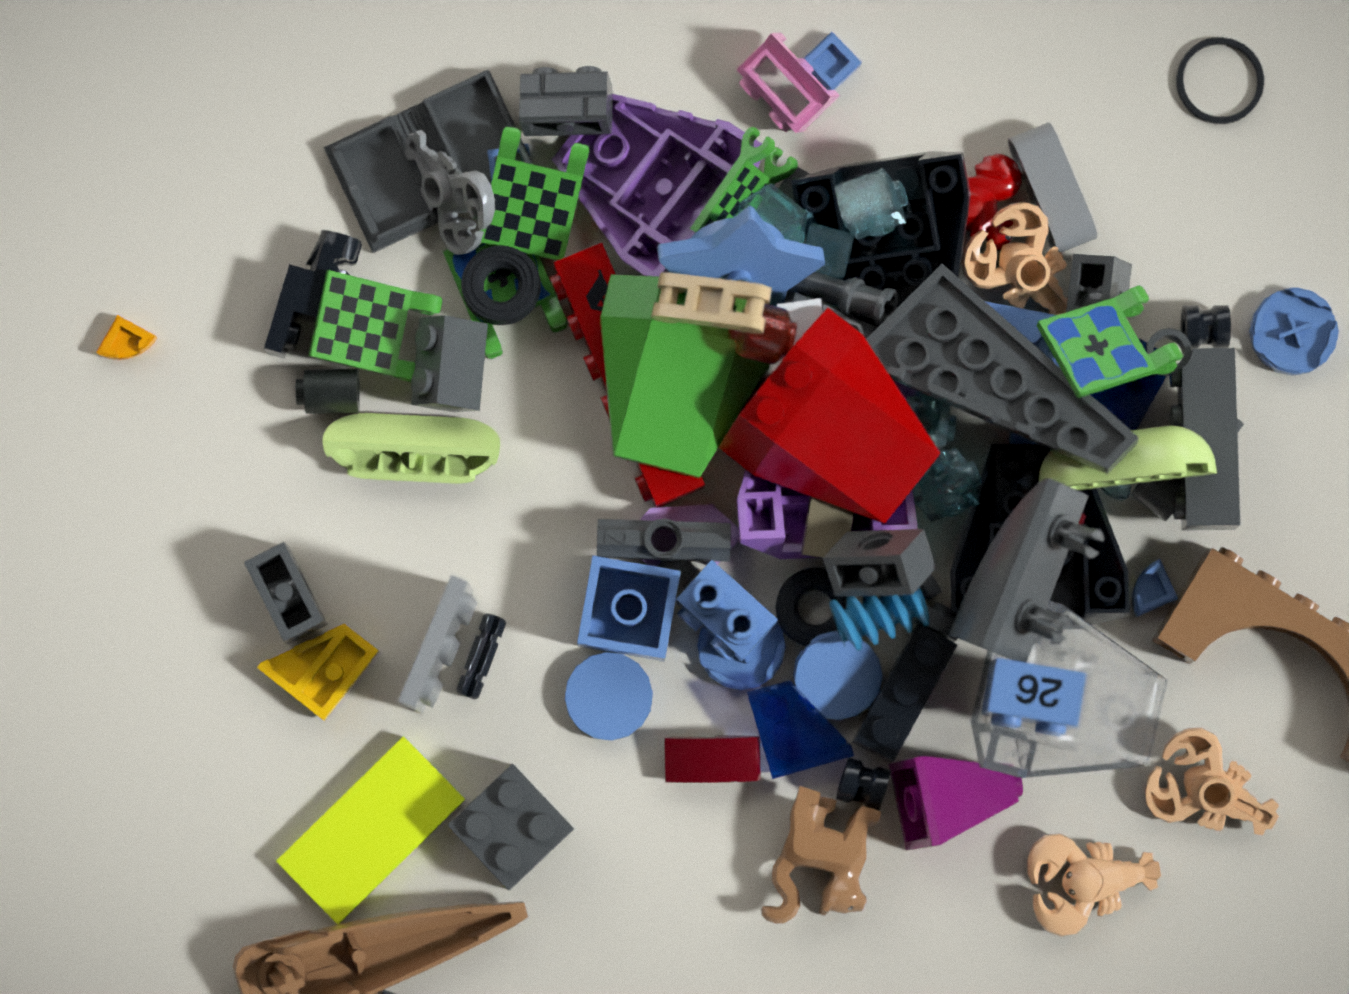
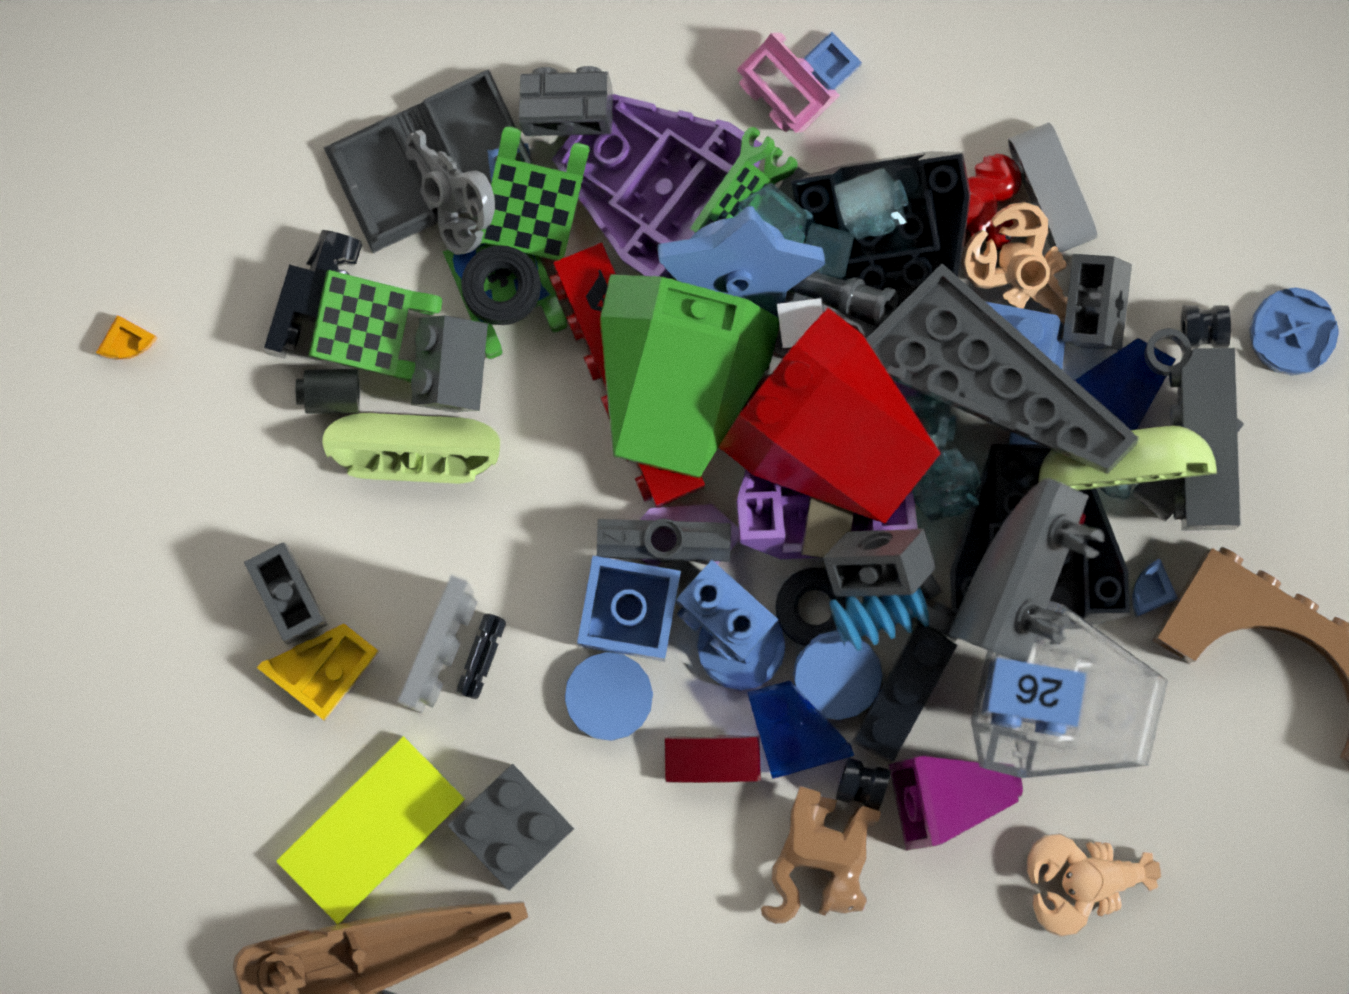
tan plate [651,272,772,334] -> none
clear red head [728,304,797,364] -> none
bright green flag [1036,285,1183,398] -> none
light nougat animal [1145,727,1279,835] -> none
black piece [1176,37,1264,124] -> none

